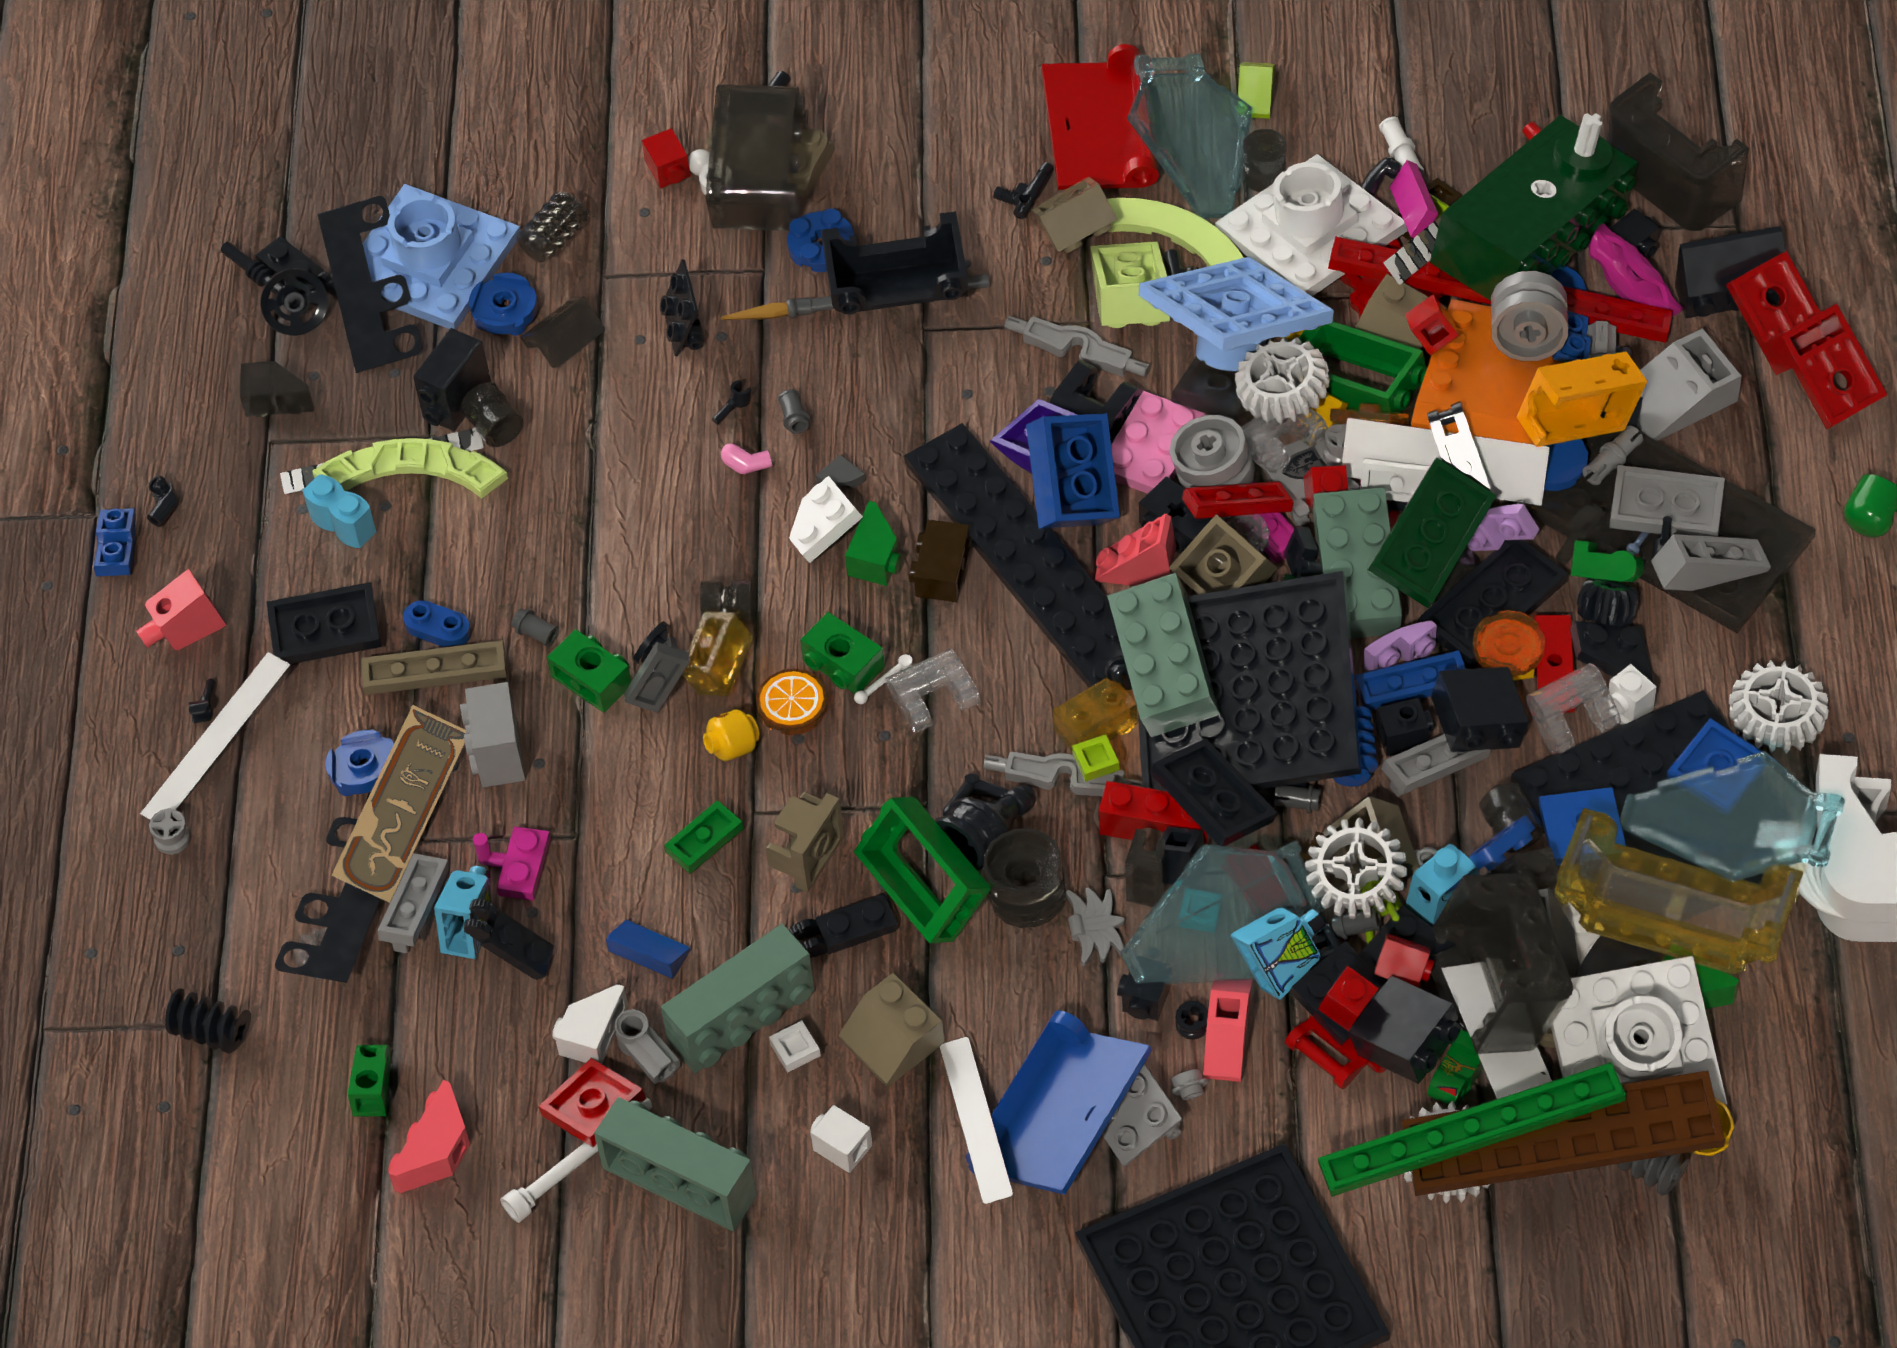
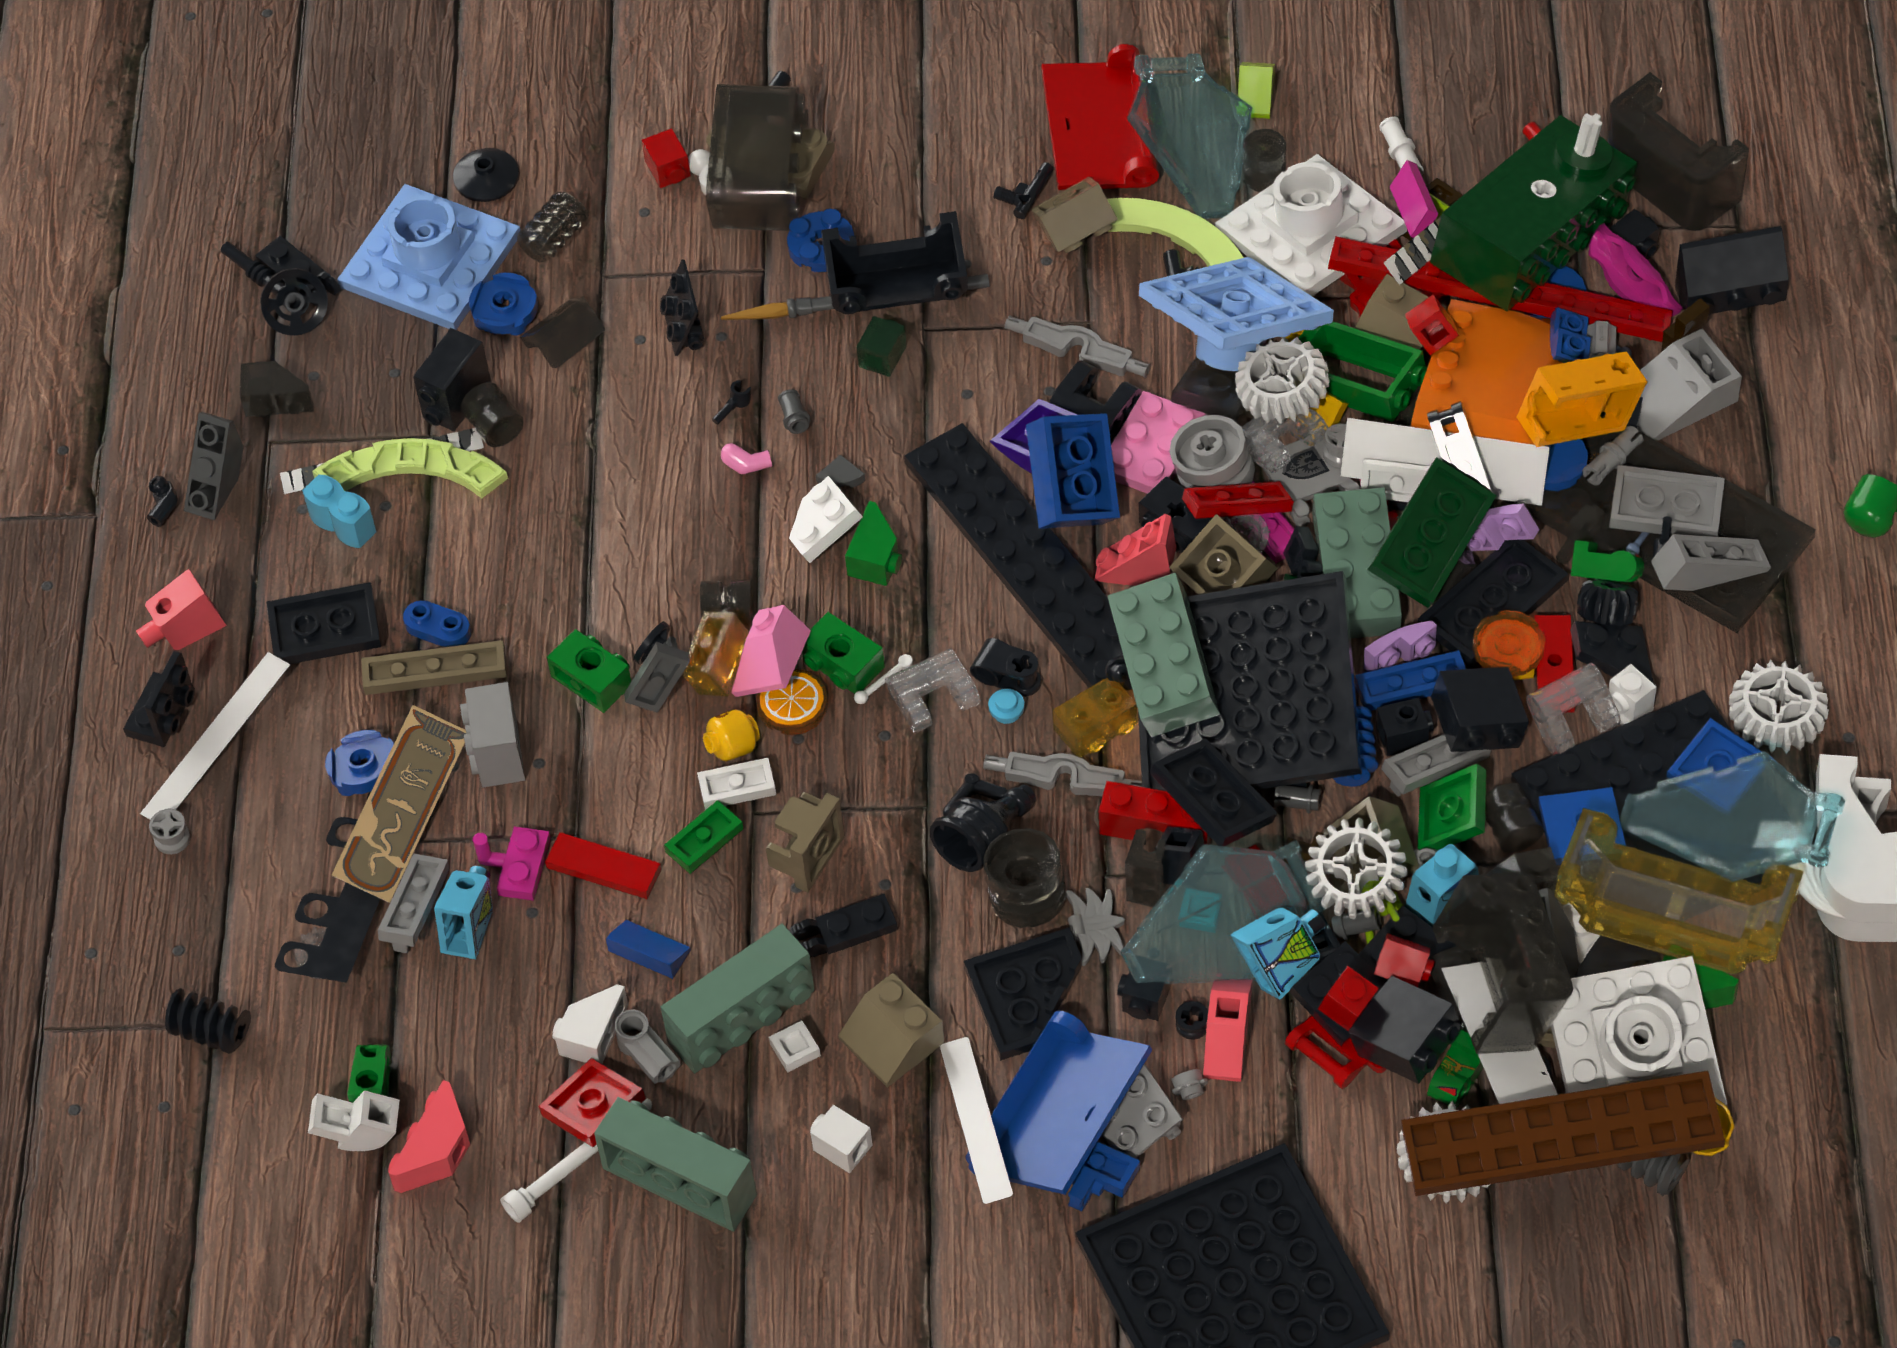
blue slope [94,508,136,577] -> none
black hand [189,678,216,723] -> none
black piece [317,196,423,373] -> none
black hinge [463,898,554,980] -> none
dark grey pin [511,608,559,647] -> none
green piece [854,797,991,944] -> none
dark brown brick [909,519,971,603] -> none
lime plate [1072,734,1120,782] -> none
yellowish green slope [1090,242,1170,328] -> none
red brick [1303,465,1348,511] -> none
green tile [1318,1062,1626,1197] -> none
clear orange plate [1330,403,1409,426] -> none
black arm [1361,157,1402,197] -> none
blue plate [1469,815,1535,871] -> none
light grey wheel [1491,271,1568,361] -> none
red bracket [1725,251,1887,429] -> none
none -> black bracket [123,651,195,747]
none -> dark grey slope [184,412,244,520]
none -> white brick [308,1090,400,1151]
none -> black dish [453,148,519,202]
none -> red tile [545,832,662,899]
none -> white plate [697,758,776,810]
none -> bright pink slope [731,605,811,697]
none -> clear green brick [856,316,907,377]
none -> black plate [964,927,1082,1061]
none -> black piece [970,638,1042,697]
none -> medium azure plate [988,689,1025,724]
none -> blue hinge [1068,1142,1140,1212]
none -> green plate [1418,764,1486,851]
none -> dark brown slope [1661,299,1710,352]

